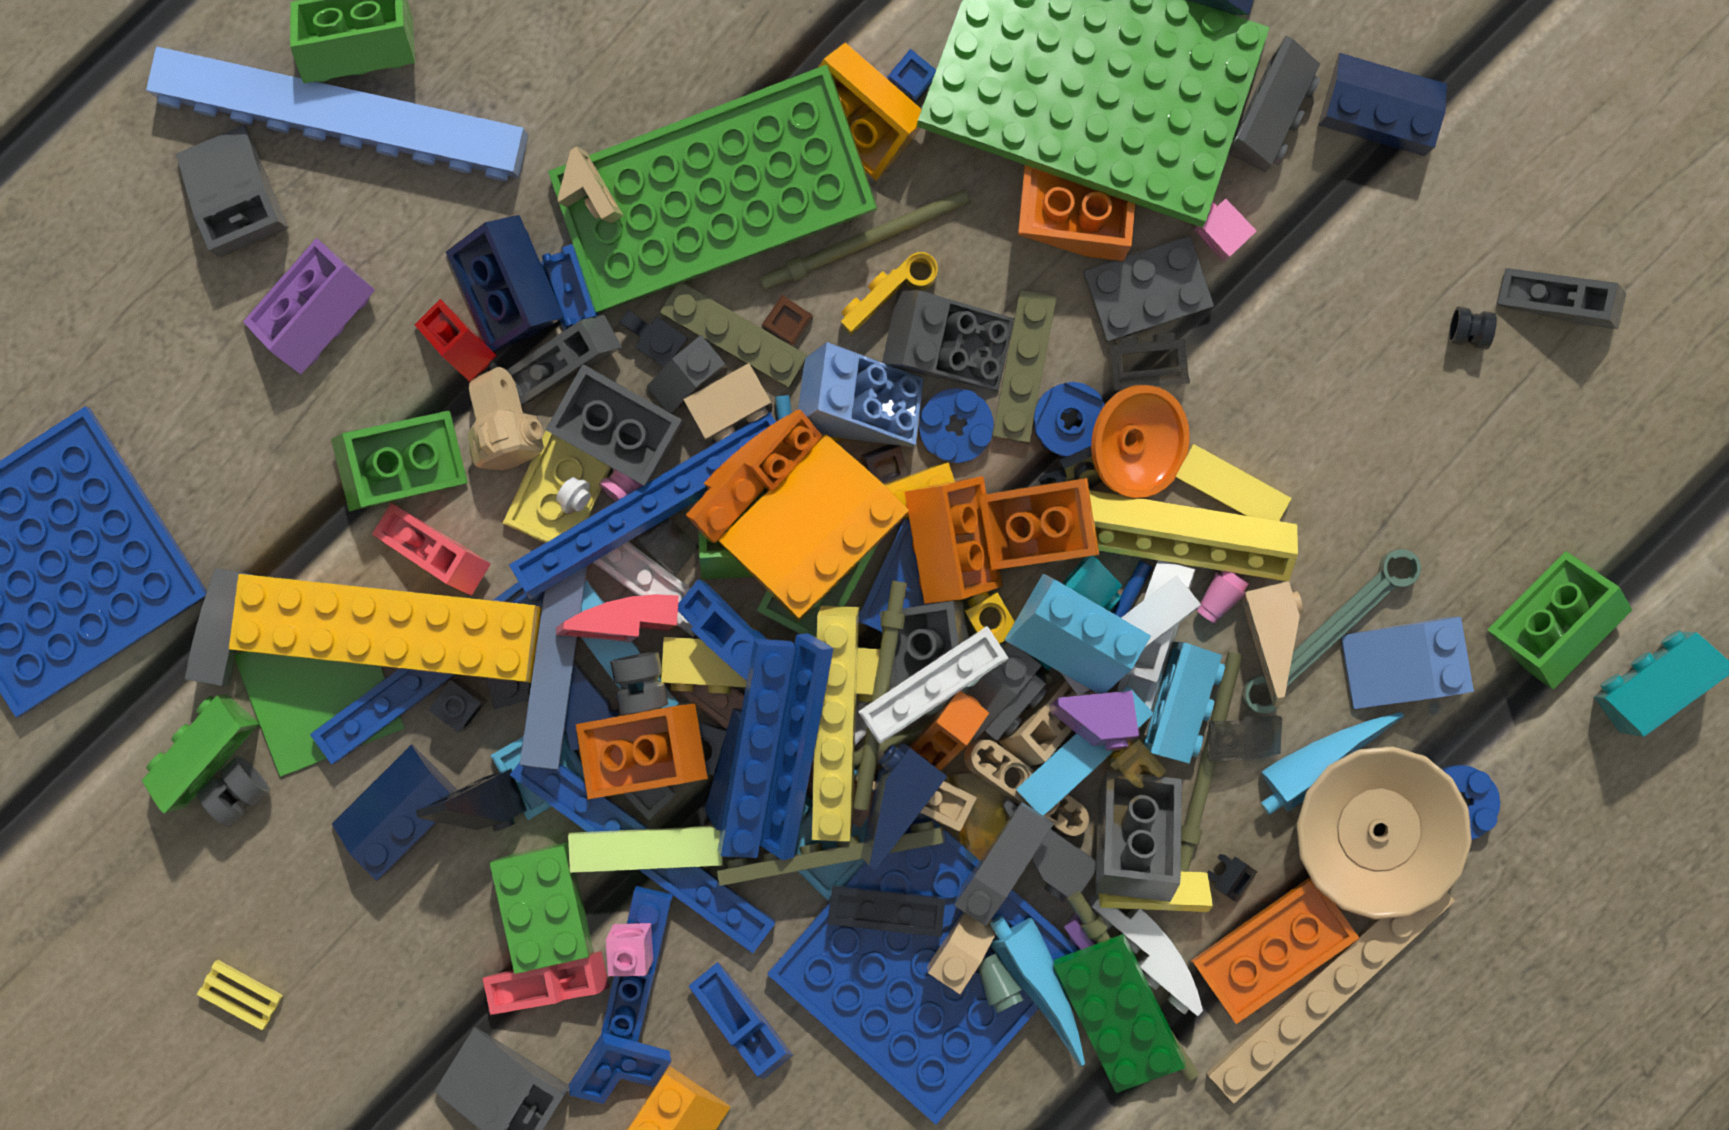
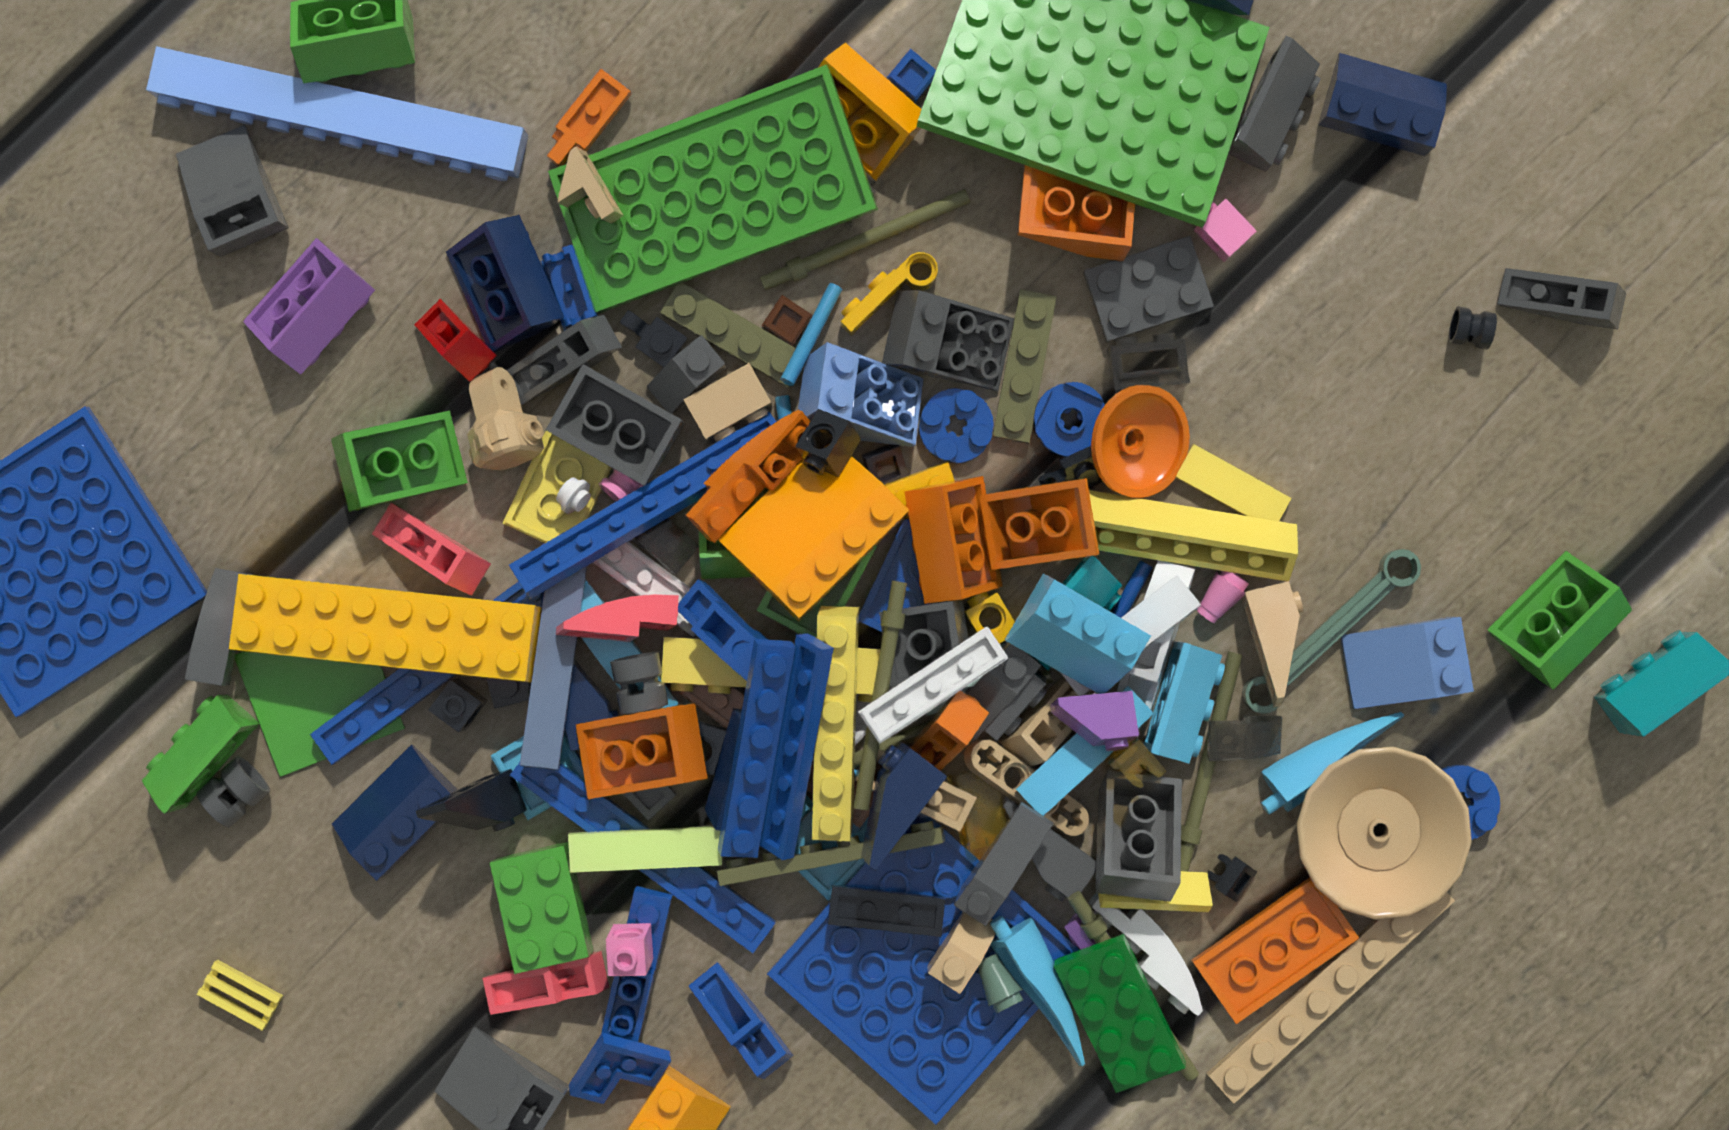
none -> orange hinge [547,69,632,167]
none -> dark azure bar [780,283,842,386]
none -> black brick [795,409,861,477]

